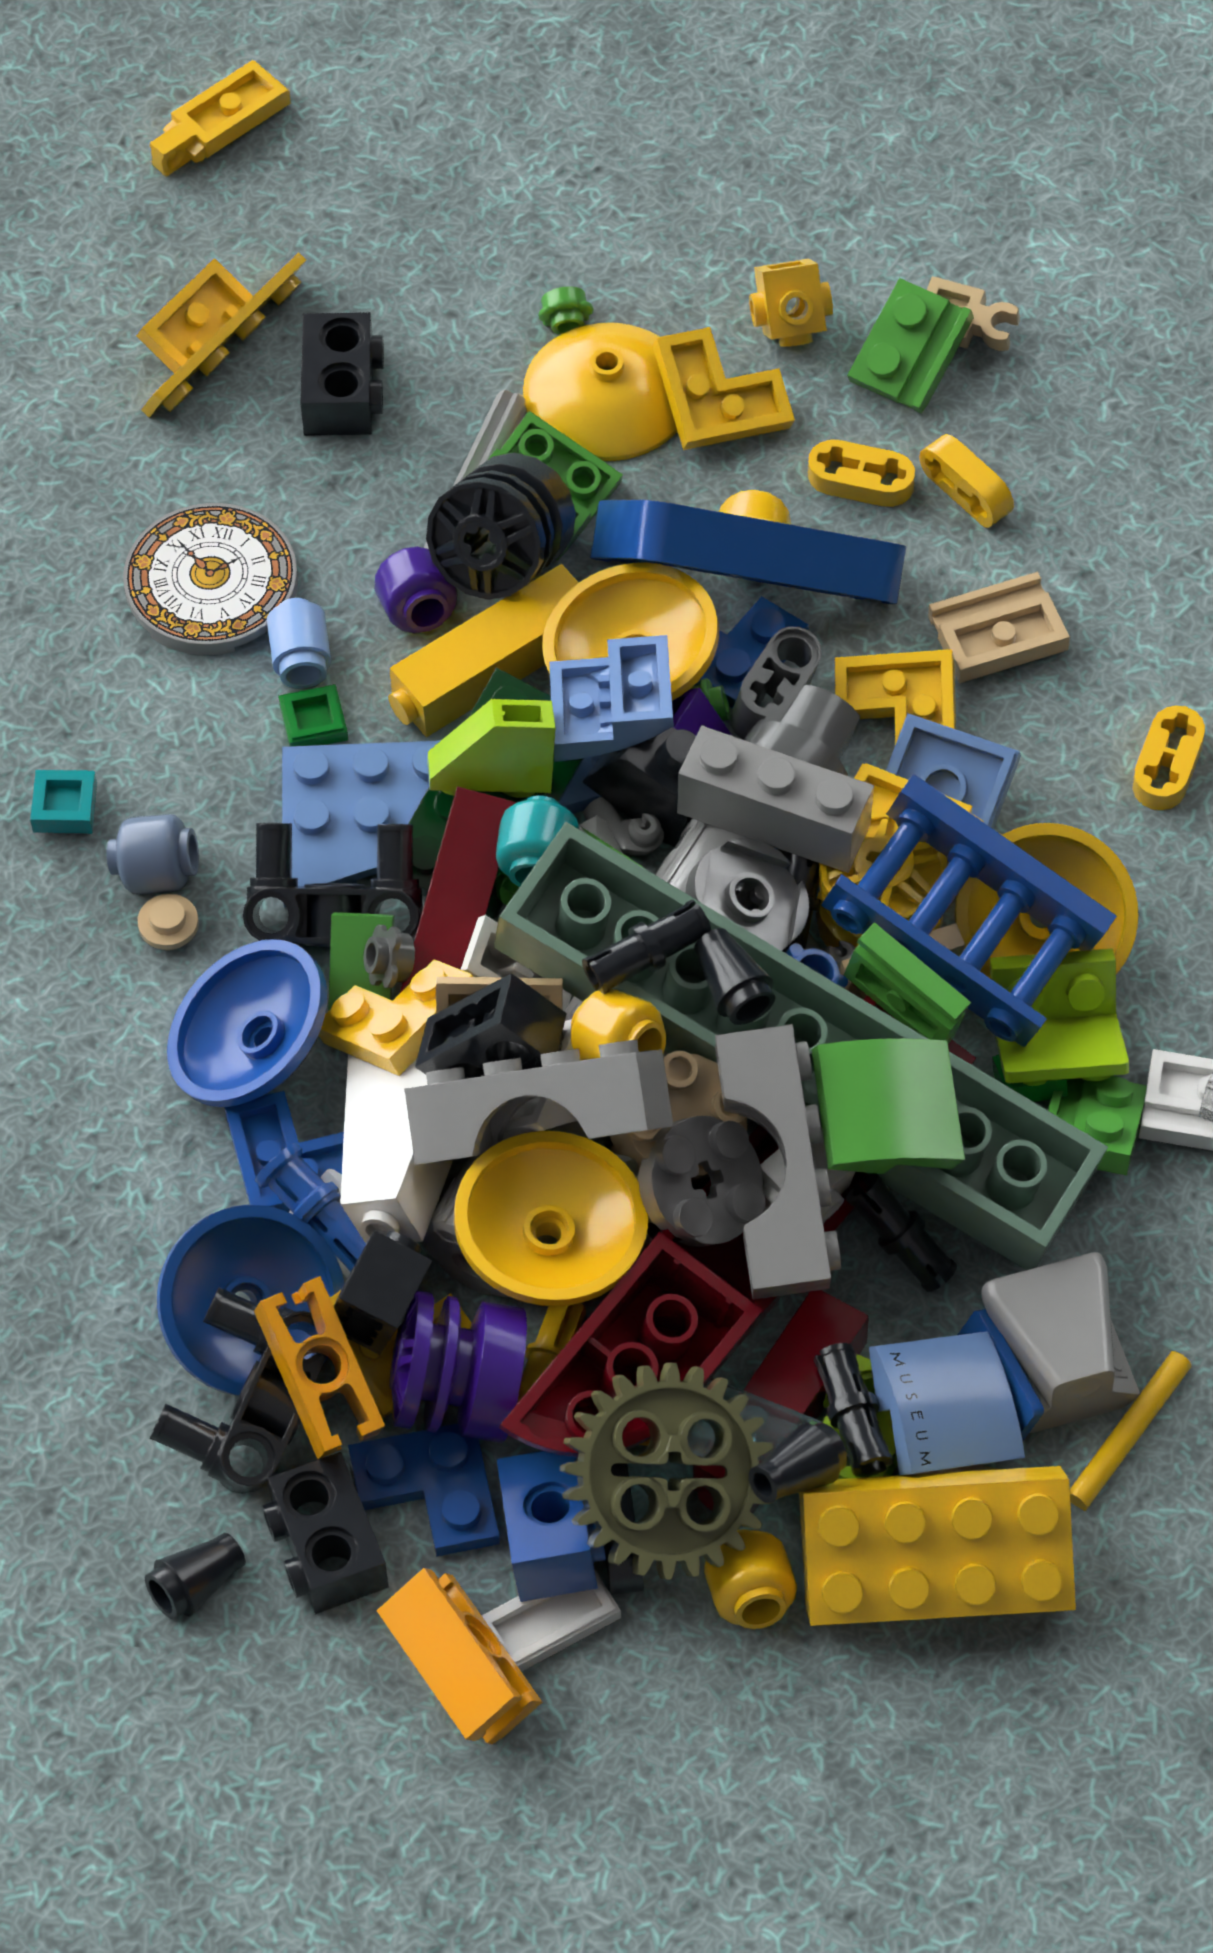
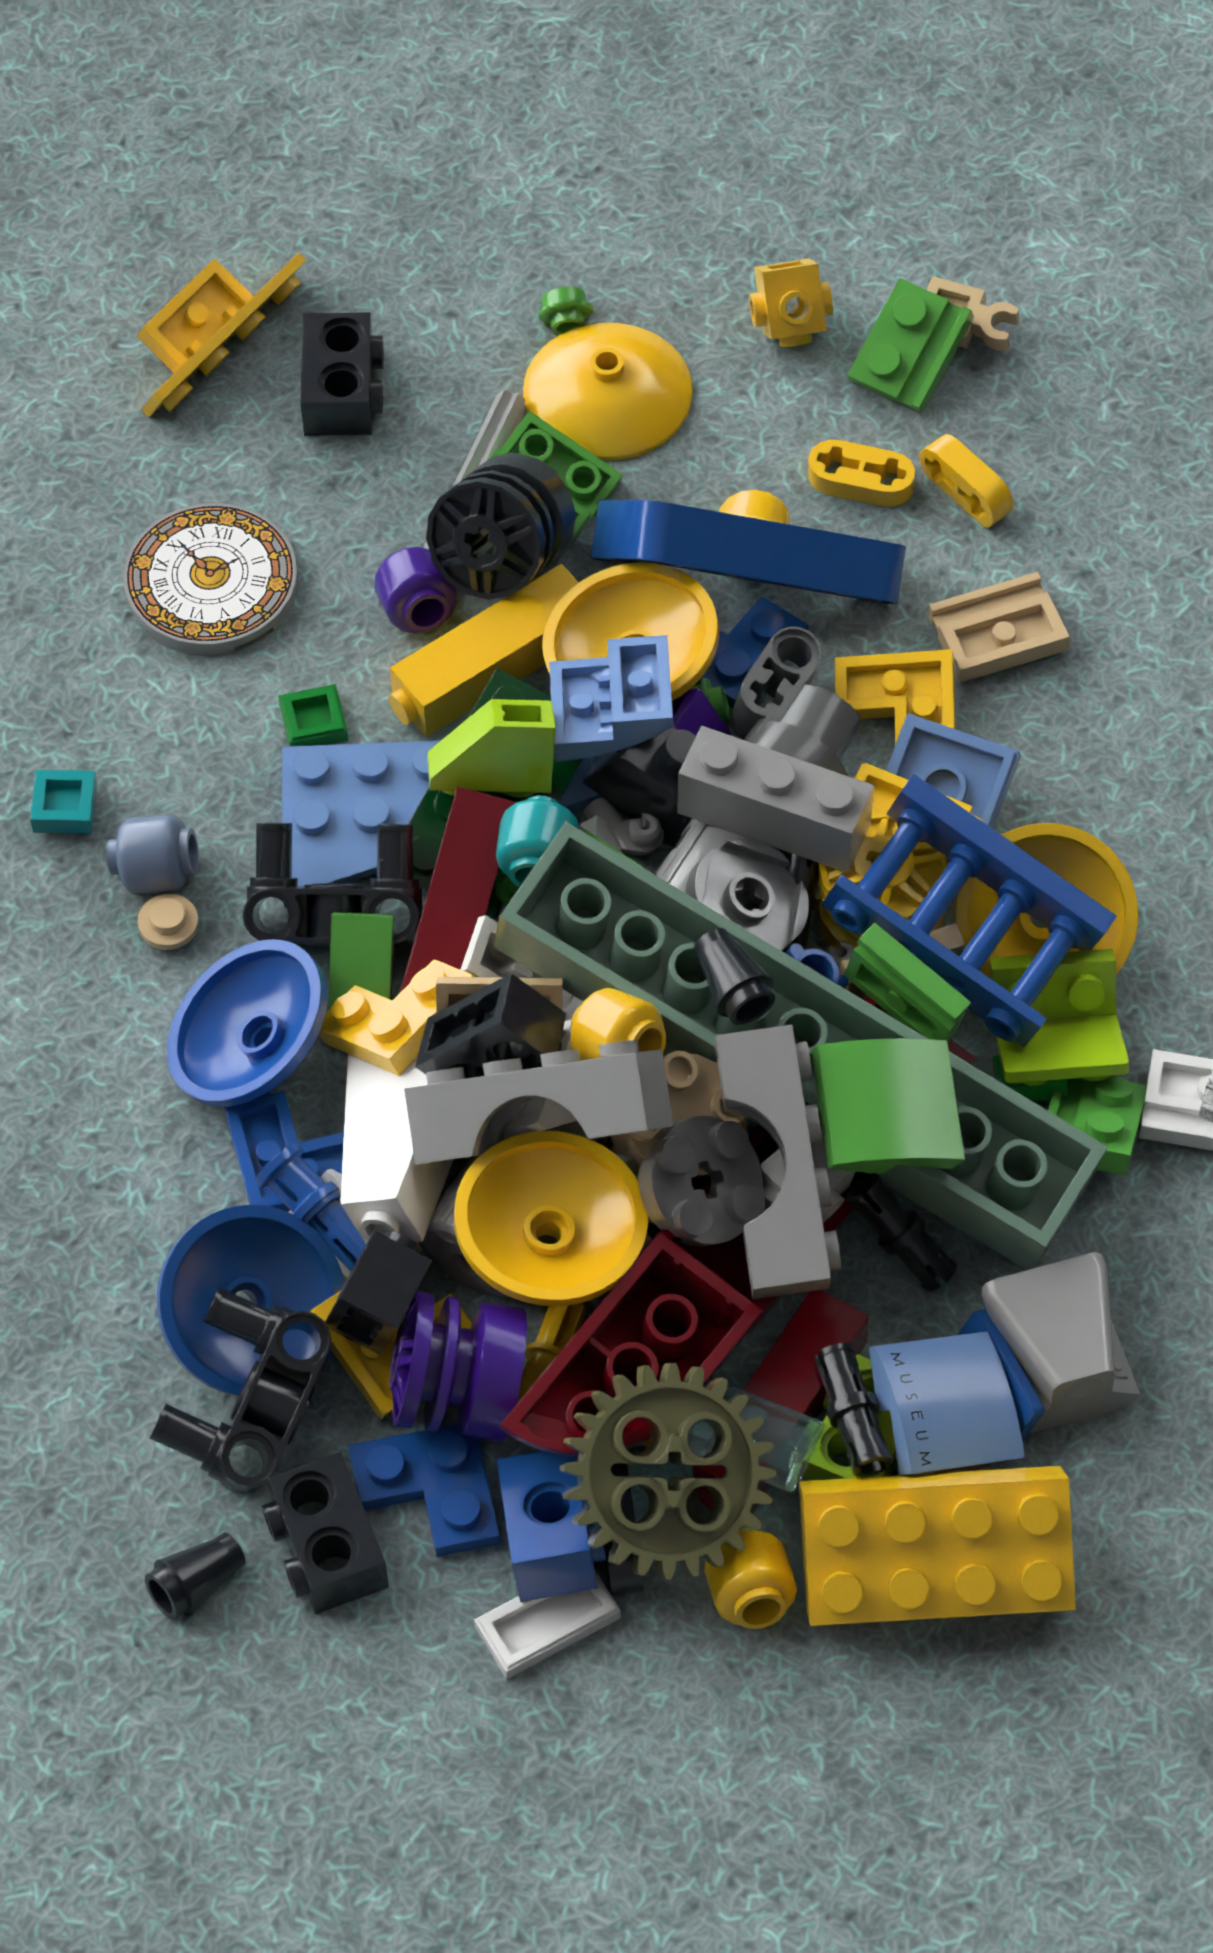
yellow hinge [150,60,291,177] -> none
light orange piece [254,1276,385,1460] -> none
light blue brick [267,598,331,689] -> none
dark grey plate [363,925,415,988] -> none
light orange piece [376,1568,543,1745] -> none
black pin [582,899,712,994] -> none
yellow plate [653,327,795,450] -> none
black cone [749,1423,847,1503] -> none
yellow bar [1070,1351,1192,1511] -> none
yellow beam [1133,705,1205,811] -> none

